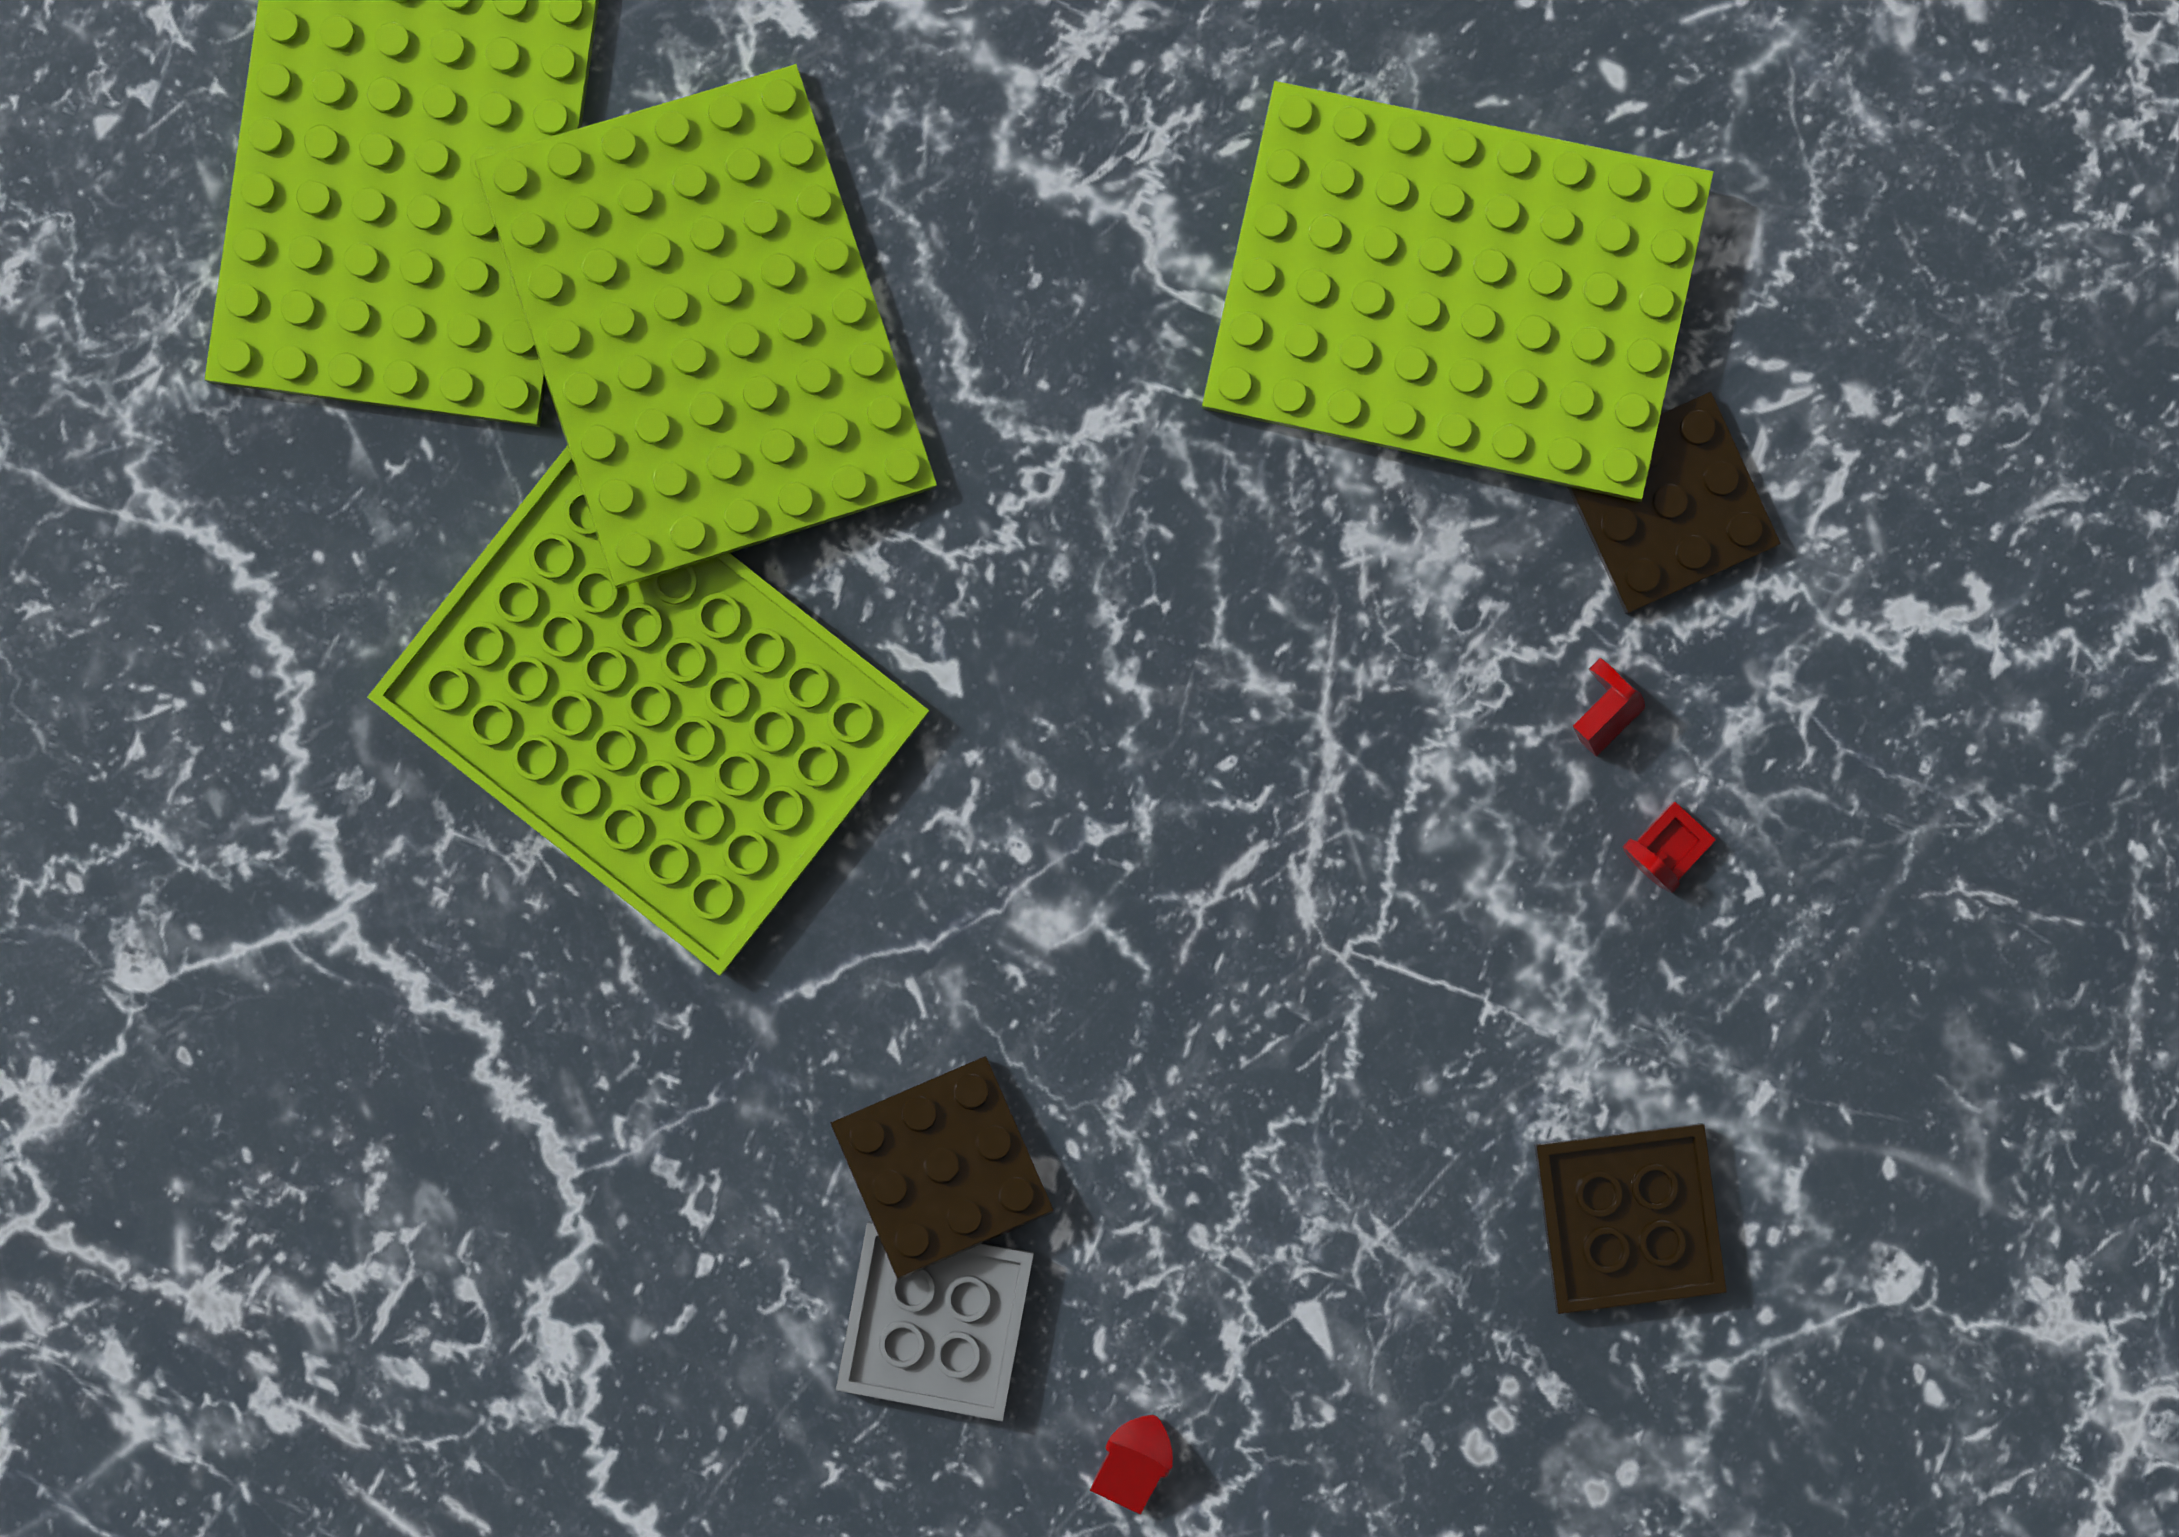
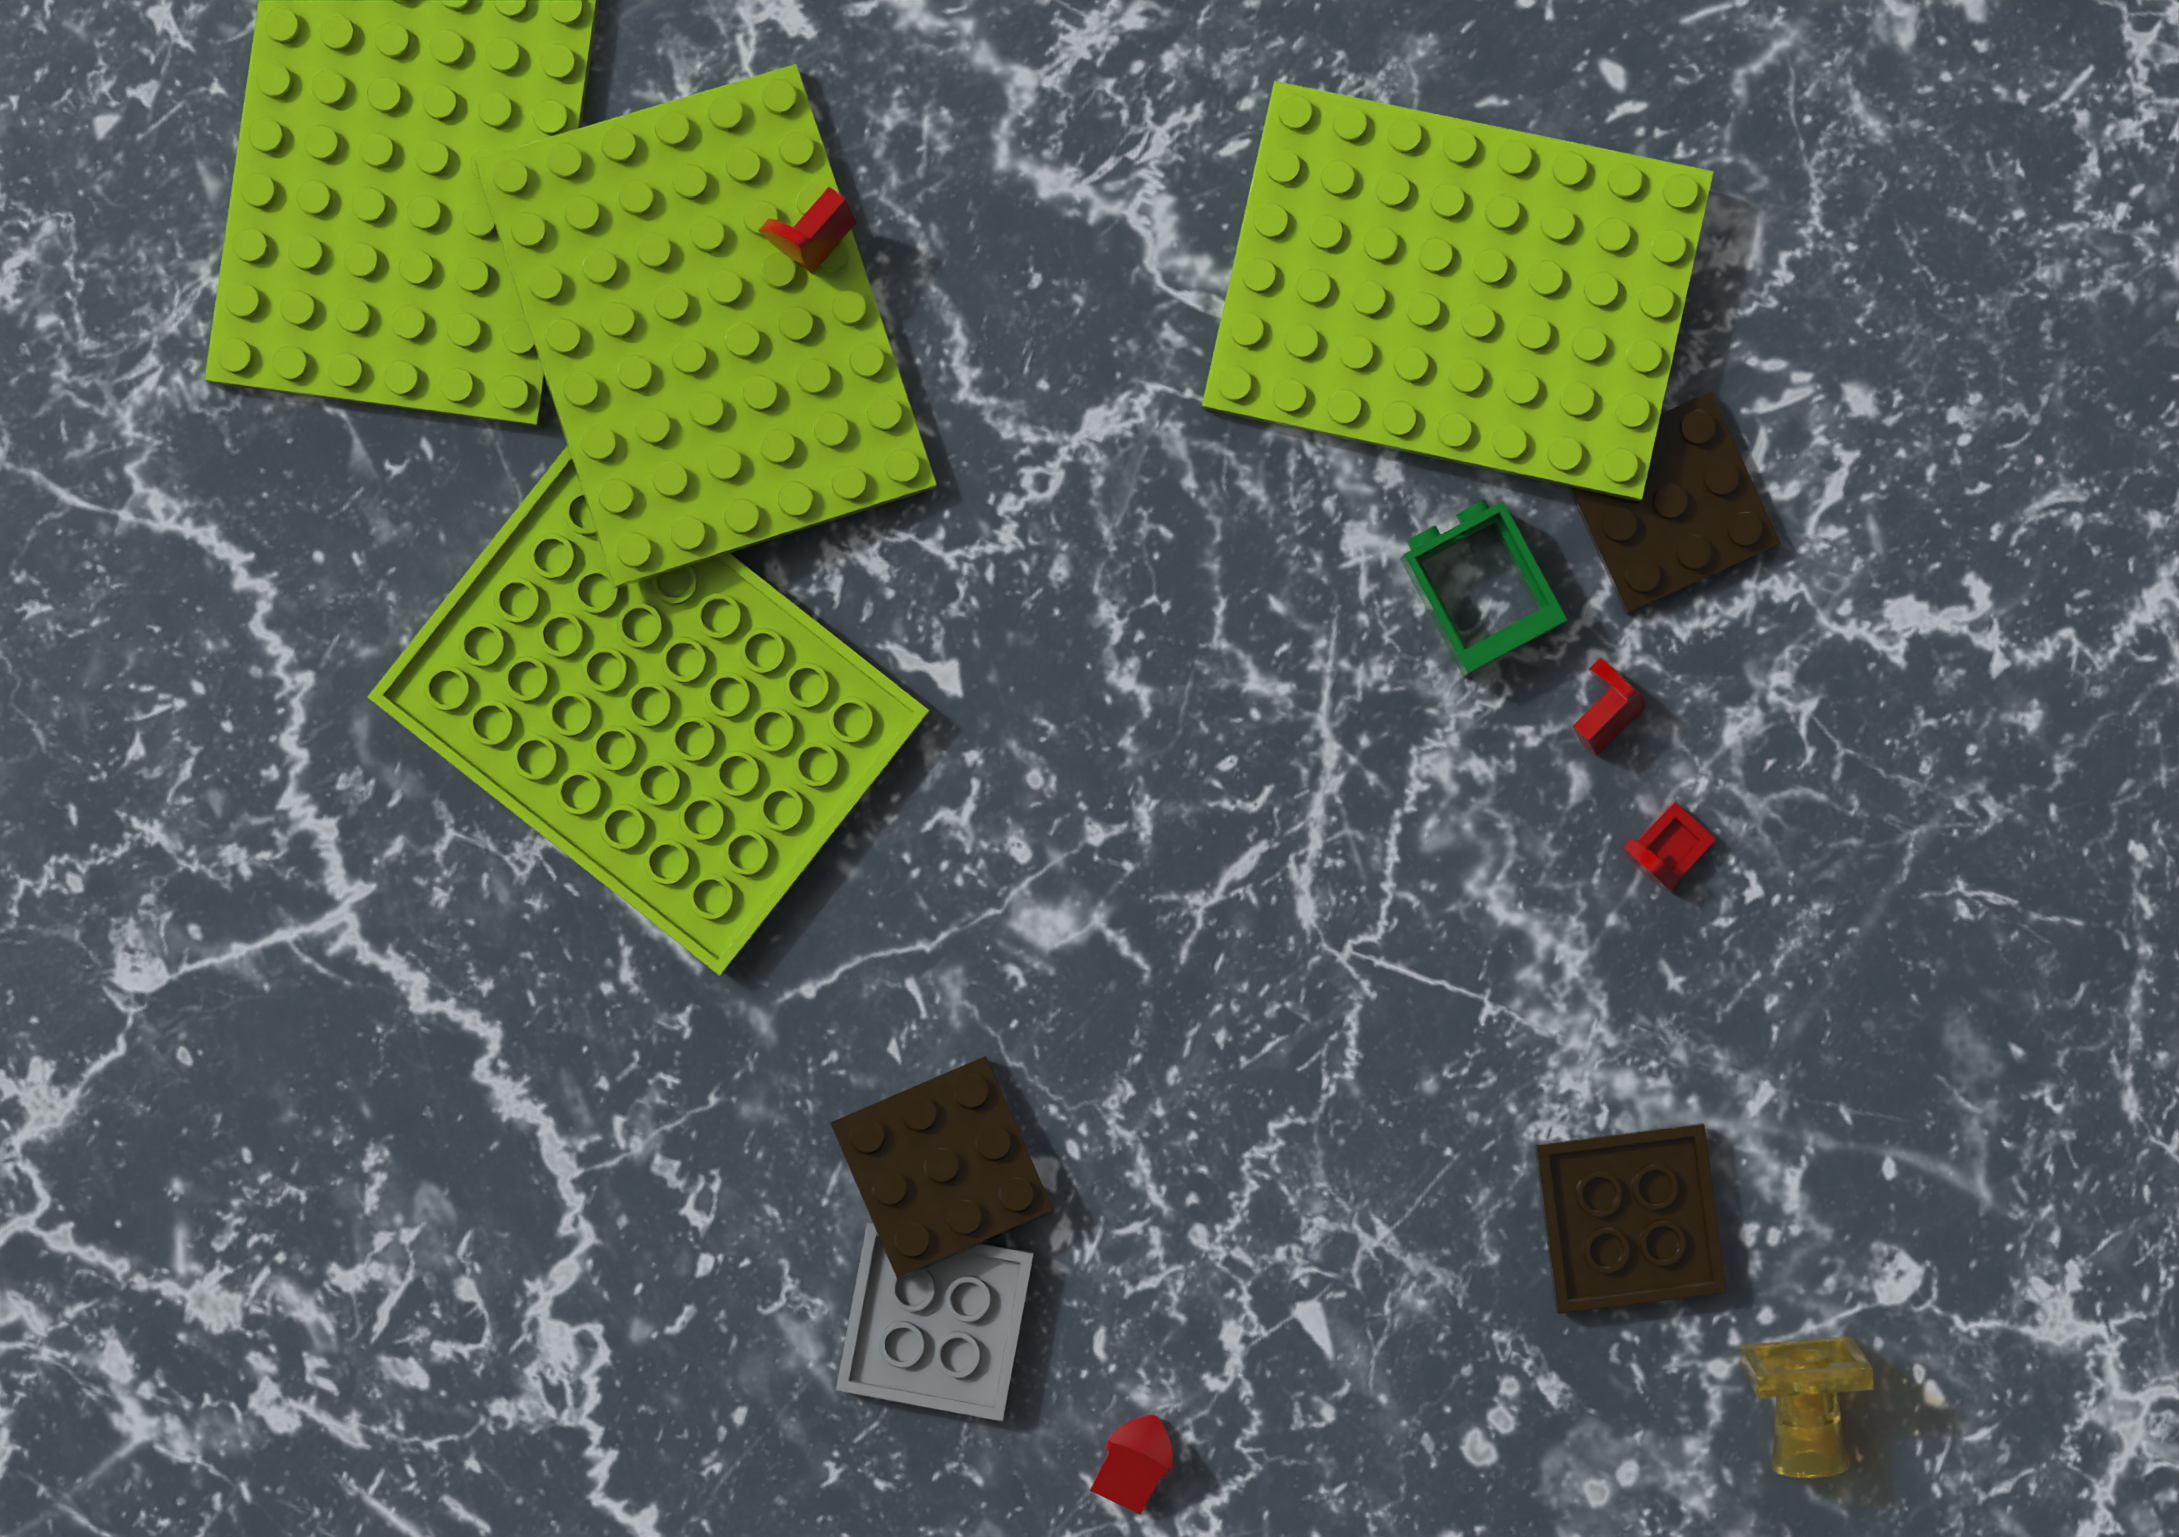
none -> red tile [758,187,856,275]
none -> green window [1400,499,1567,677]
none -> clear yellow plant [1739,1336,1874,1478]

